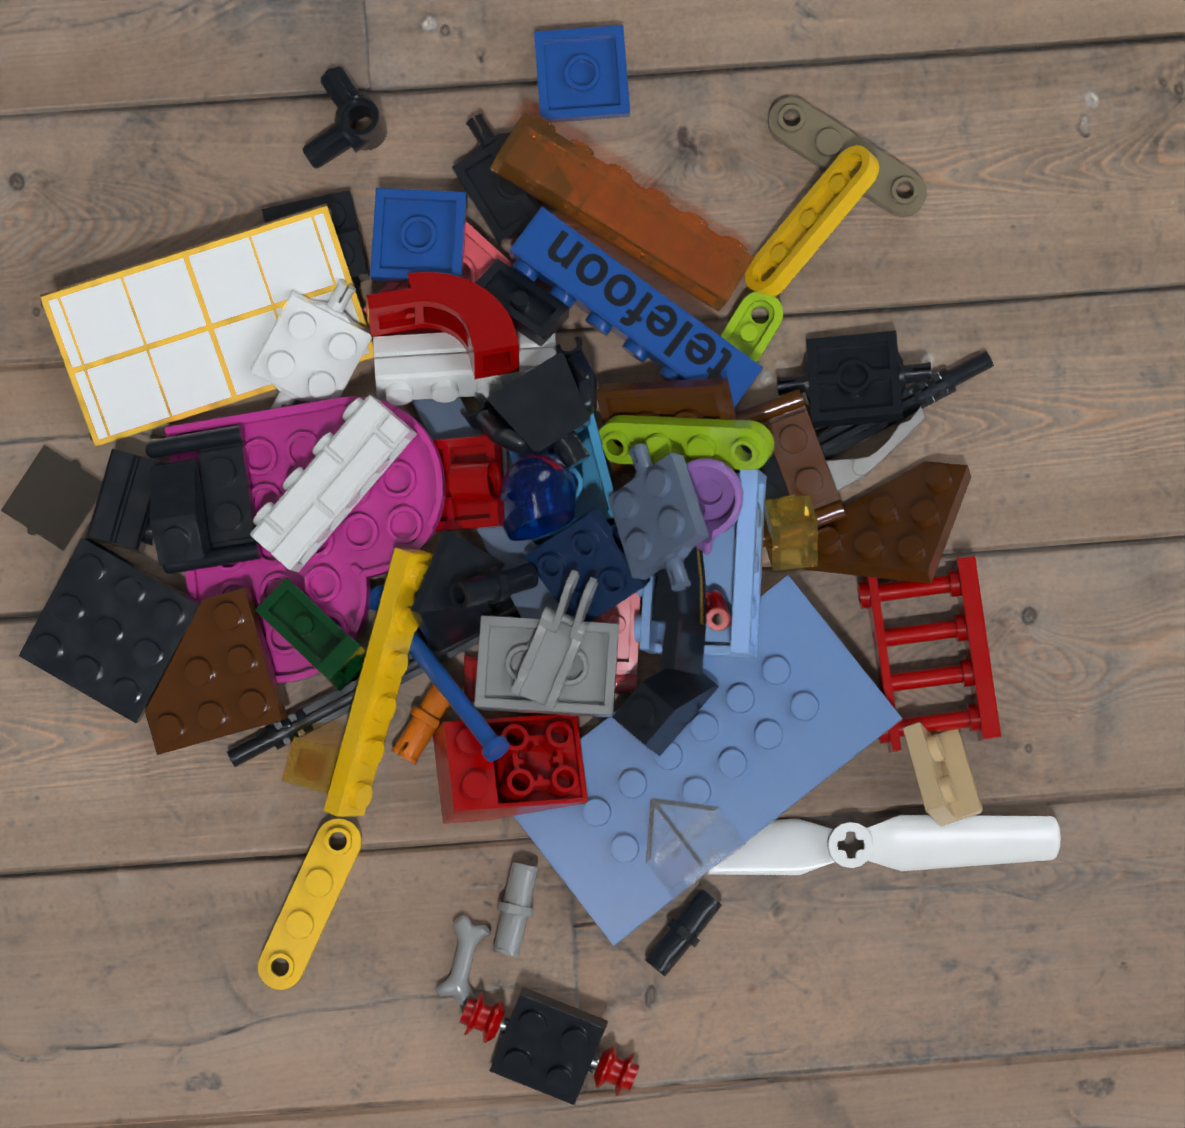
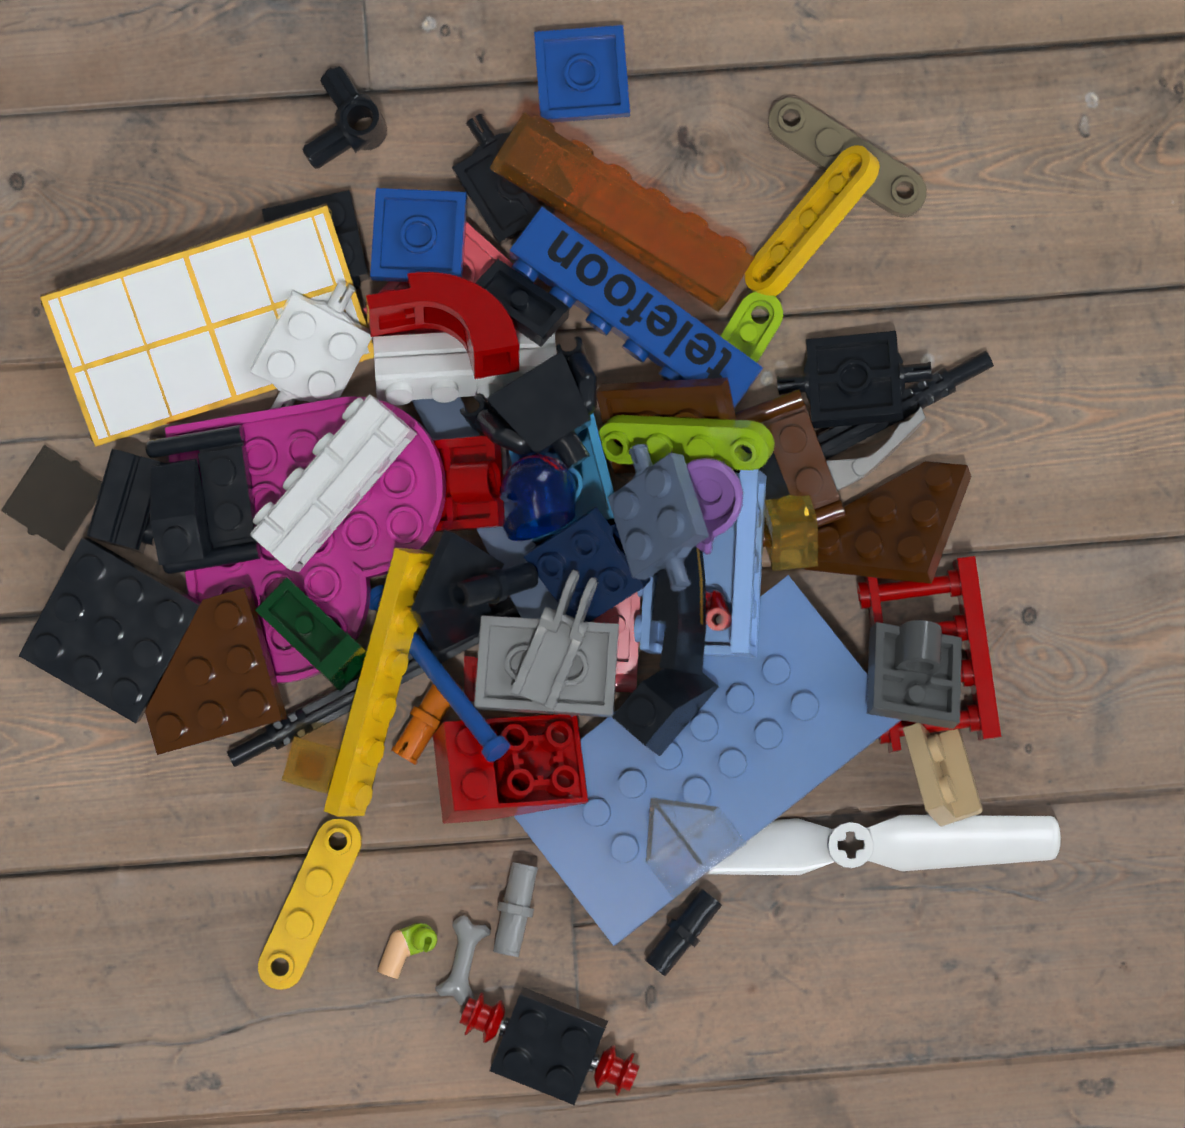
none -> arm [377,923,437,979]
none -> dark grey plate [867,620,962,729]

